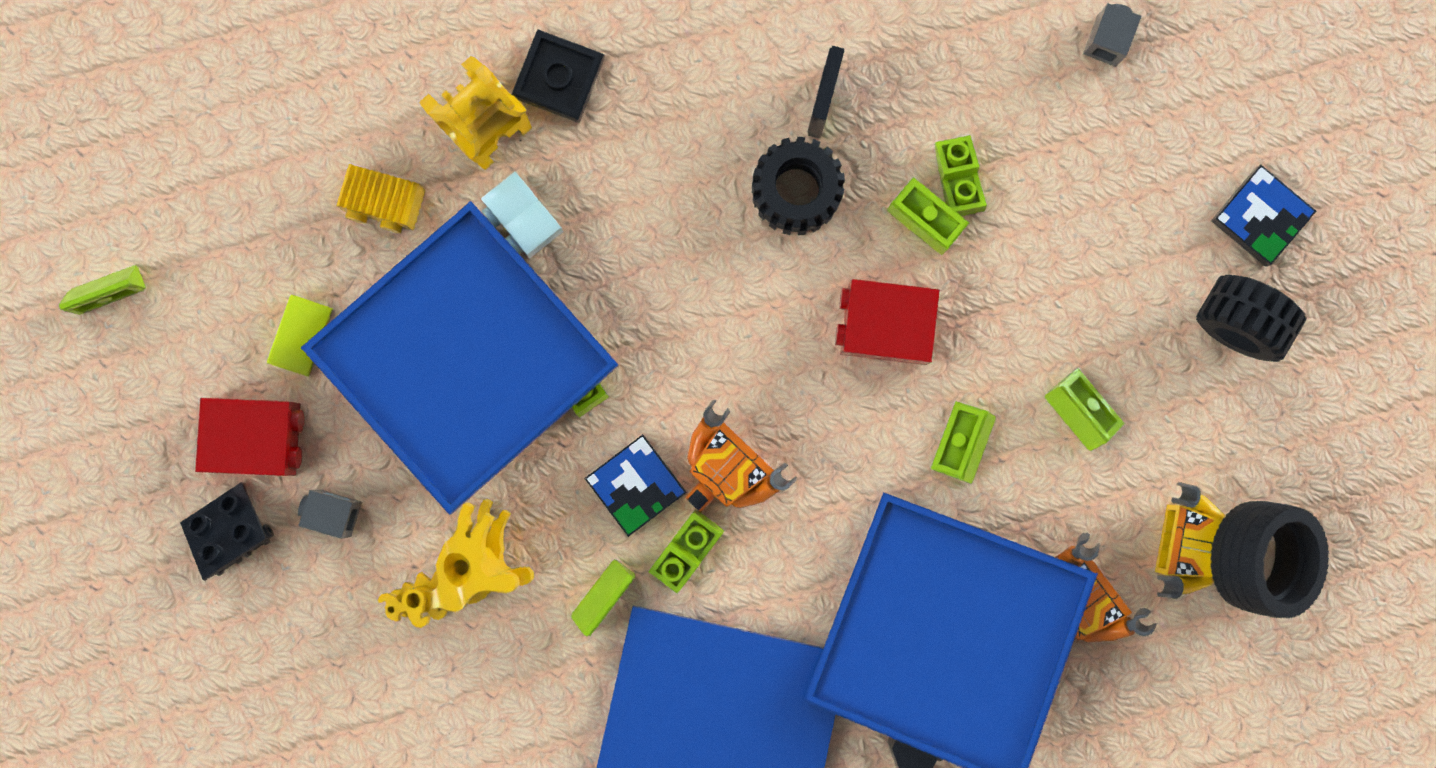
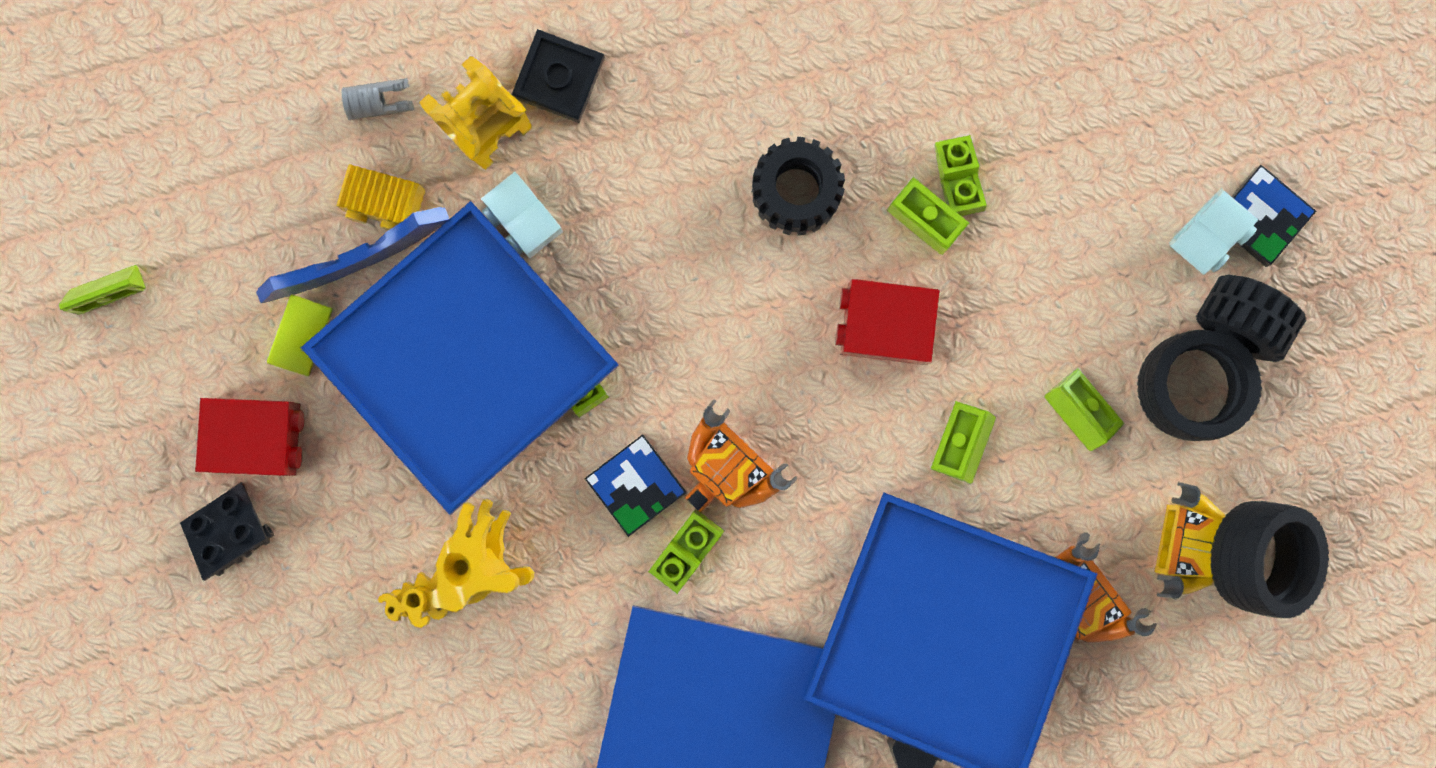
dark grey brick [298,489,362,539] -> none
lime slope [571,560,635,637] -> none
black tile [807,45,845,139] -> none
dark grey brick [1083,3,1142,67] -> none
none -> blue tile [256,207,450,304]
none -> light grey hinge [342,78,414,120]
none -> black tyre [1137,330,1262,441]
none -> light aqua brick [1169,188,1258,275]

